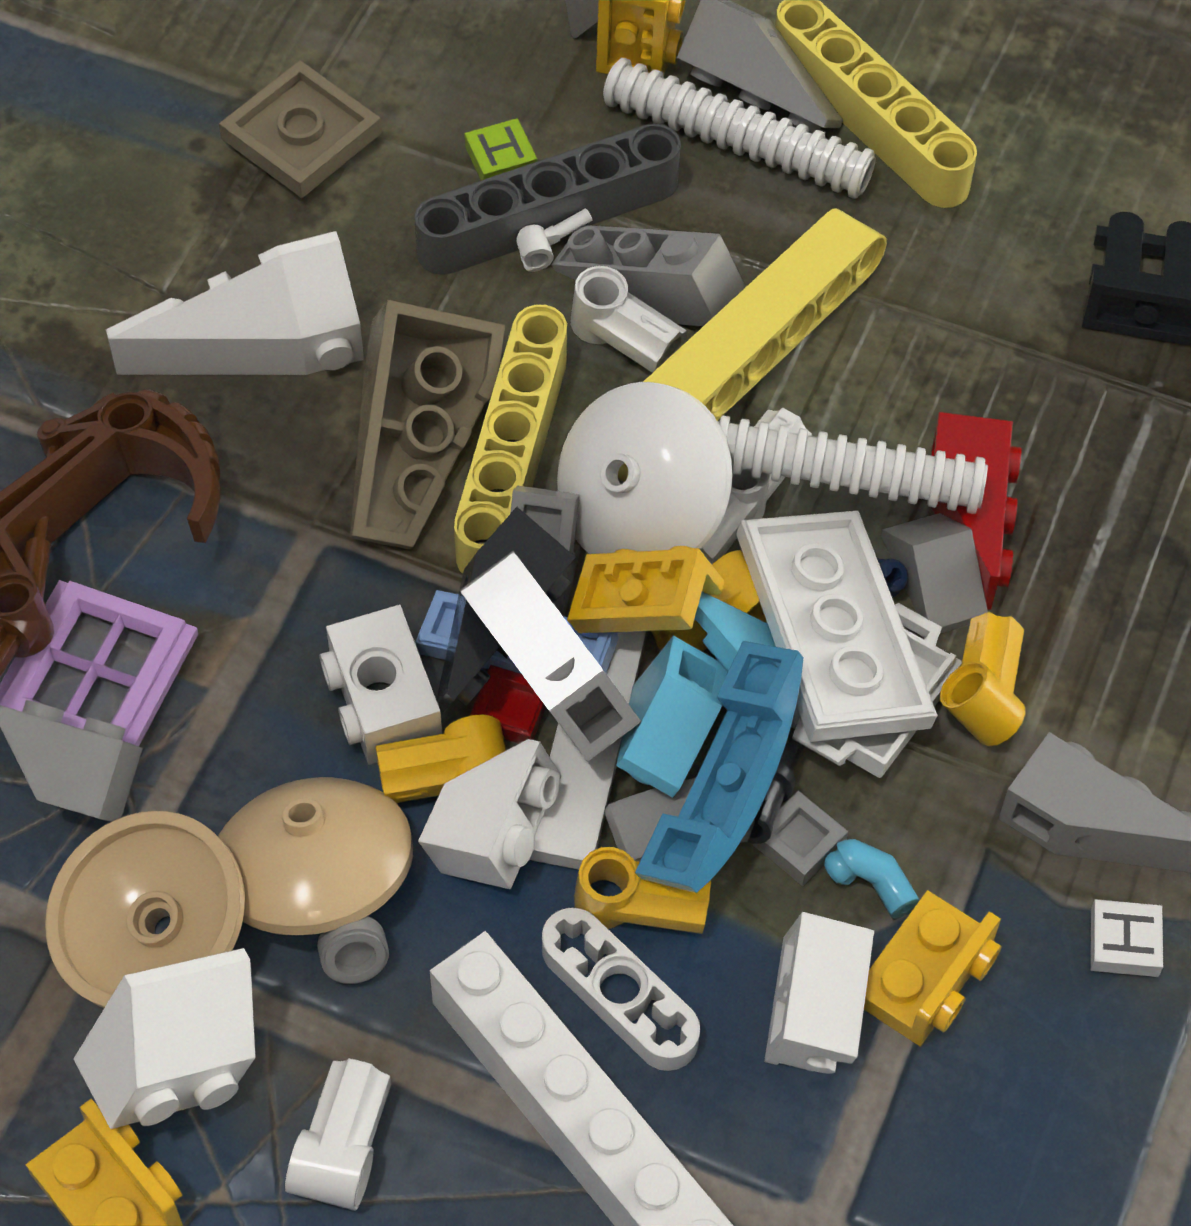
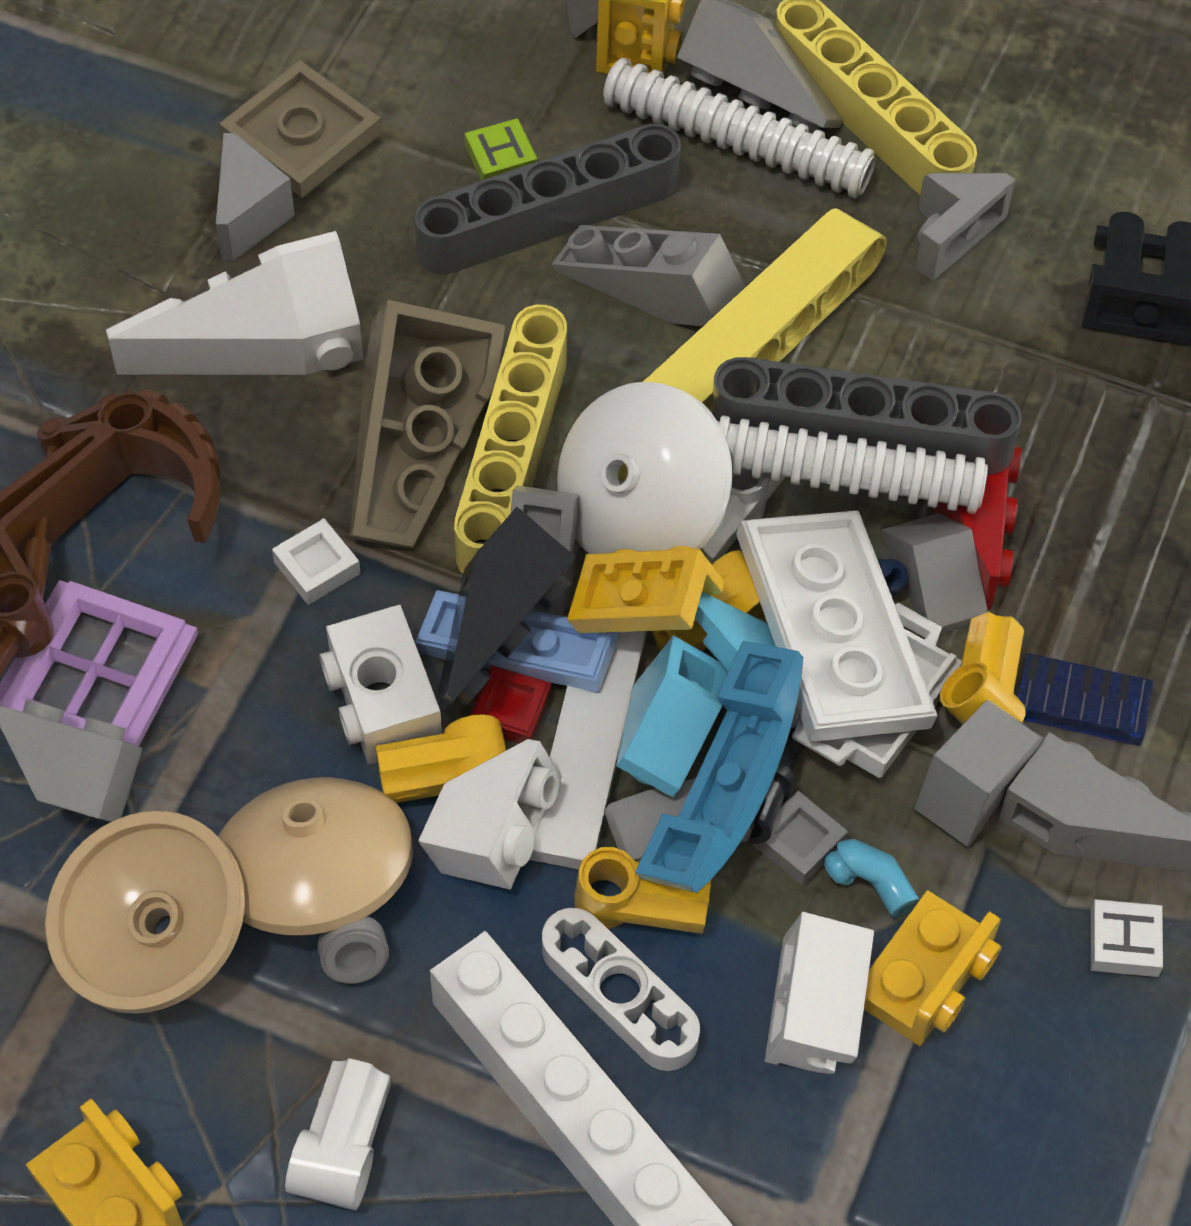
white slope [74,948,256,1129] -> none
slope [460,551,641,762] -> none
white hand [516,208,593,272] -> none
white piece [570,266,687,373] -> none
none -> light grey slope [216,133,295,261]
none -> white tile [272,518,361,606]
none -> dark grey beam [712,357,1022,474]
none -> light grey slope [914,700,1044,847]
none -> light grey slope [915,173,1015,282]
none -> clear blue tile [1017,653,1154,746]

